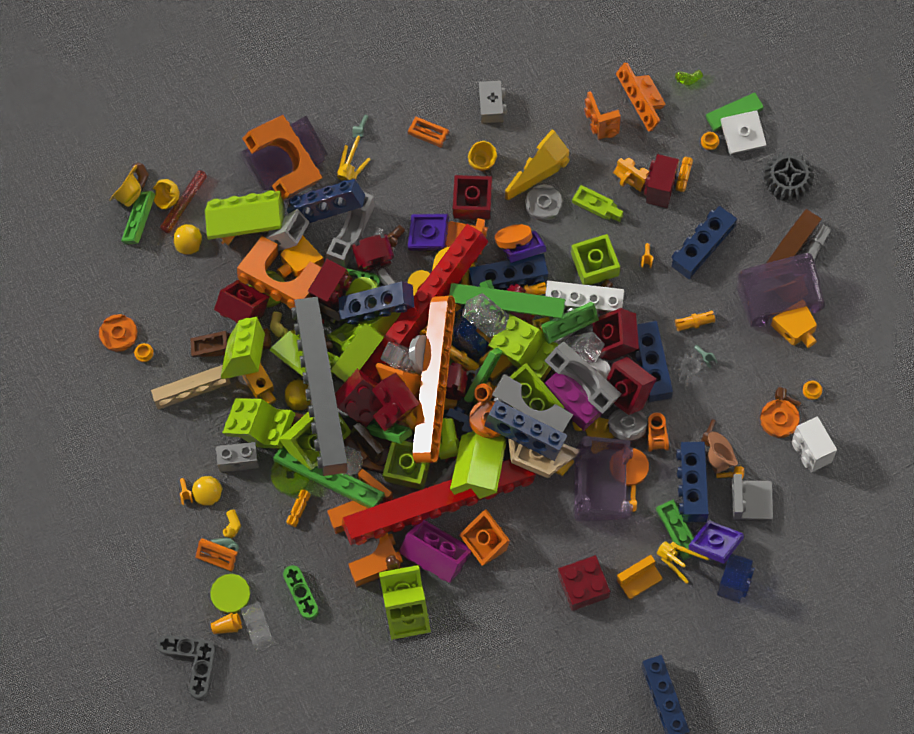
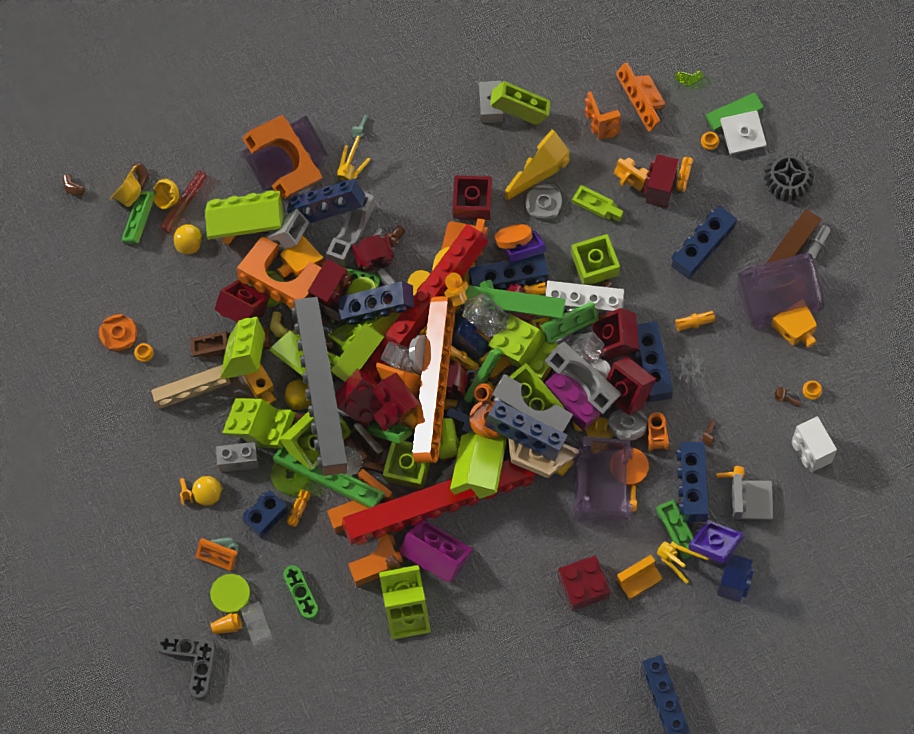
yellow arm [223,509,241,538] -> none
orange tile [408,116,449,148] -> none
dark purple plate [408,214,449,251] -> none
orange slope [459,509,510,566] -> none
yellow hair [467,141,497,171] -> none
light orange hand [641,243,653,268] -> none
sand green hand [694,345,717,368] -> none
nougat piece [706,432,738,474] -> none
orange tile [760,399,799,438] -> none
none -> reddish brown arm [62,174,85,196]
none -> dark blue brick [242,490,289,539]
none -> light orange hips [445,273,468,306]
none -> lime brick [490,81,550,125]

